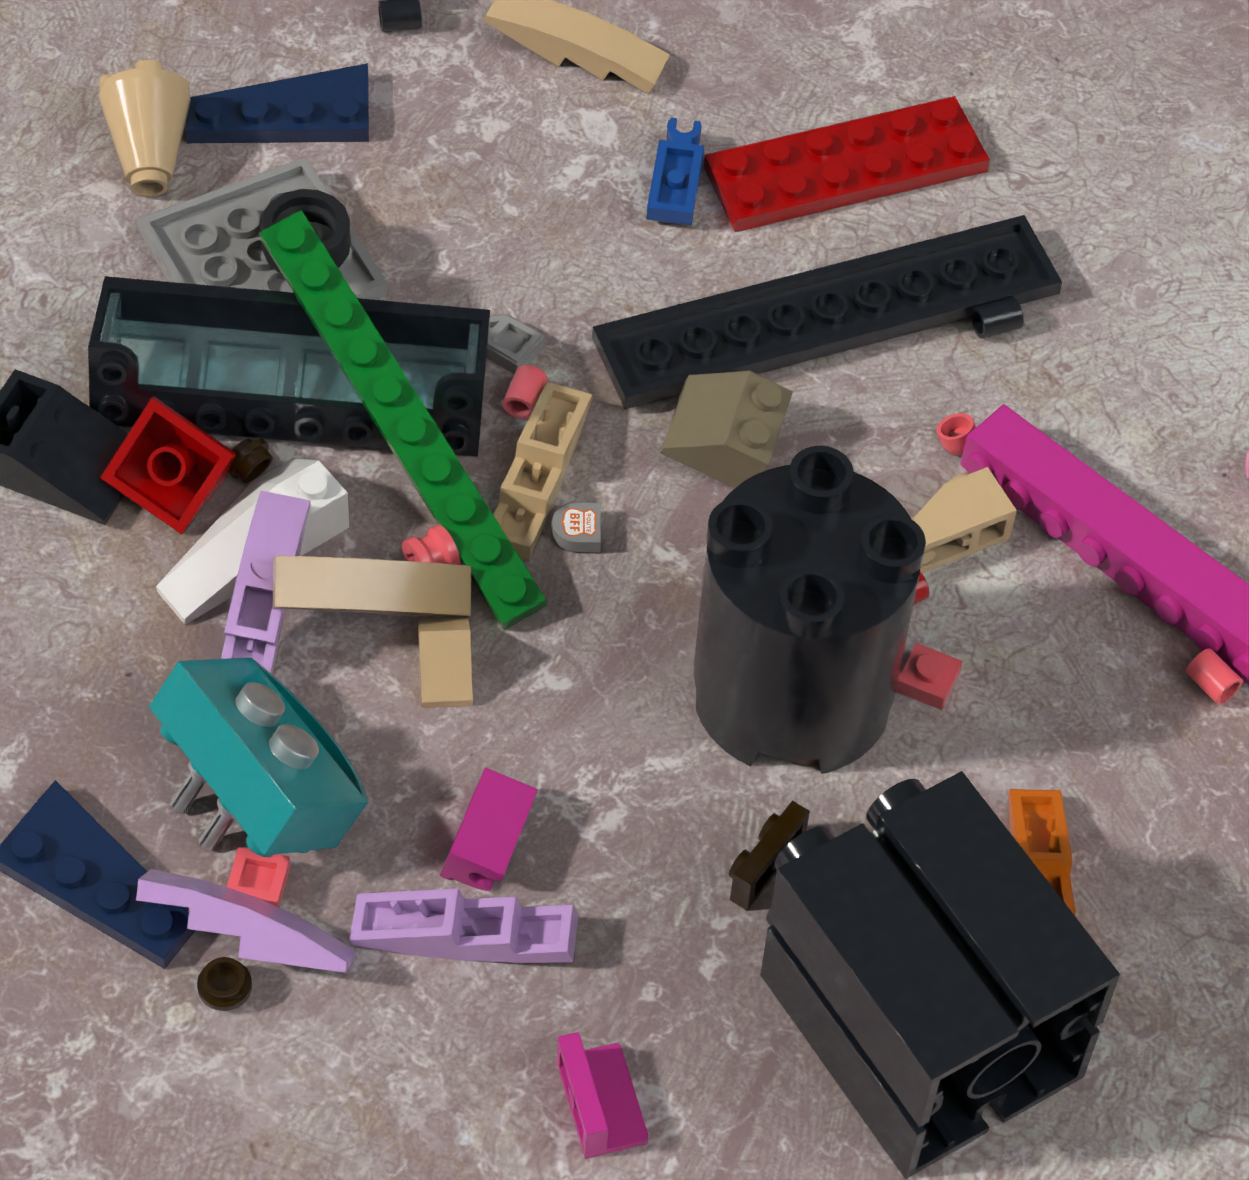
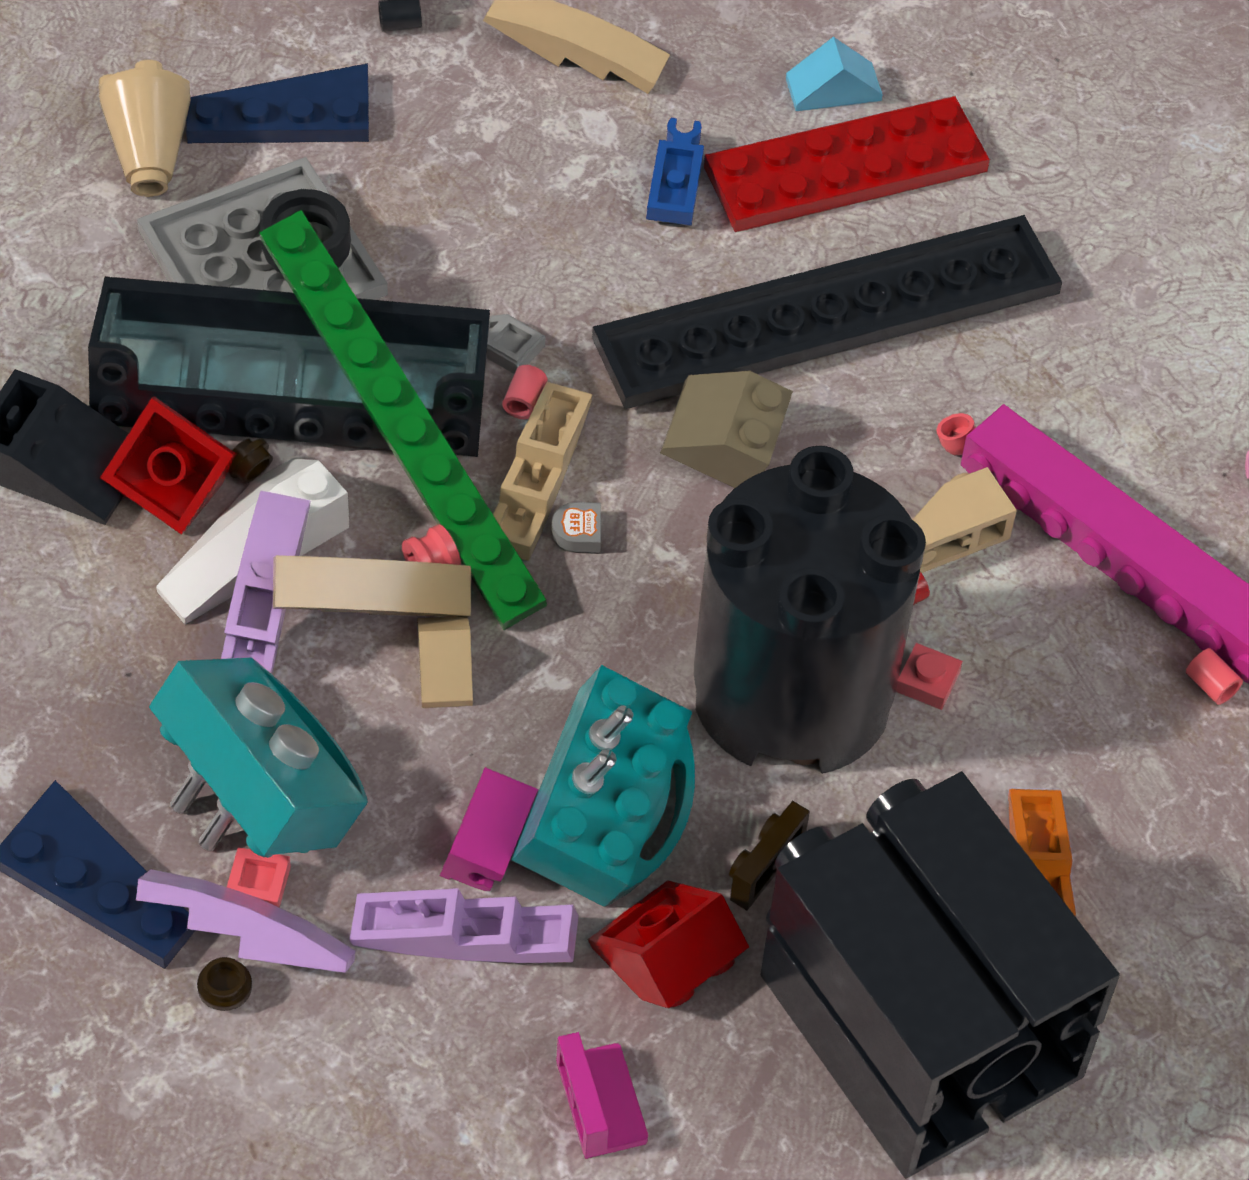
black hinge [971,297,1024,339] -> none
none -> teal piece [512,665,695,907]
none -> red slope [587,880,749,1009]
none -> medium azure slope [786,37,883,111]

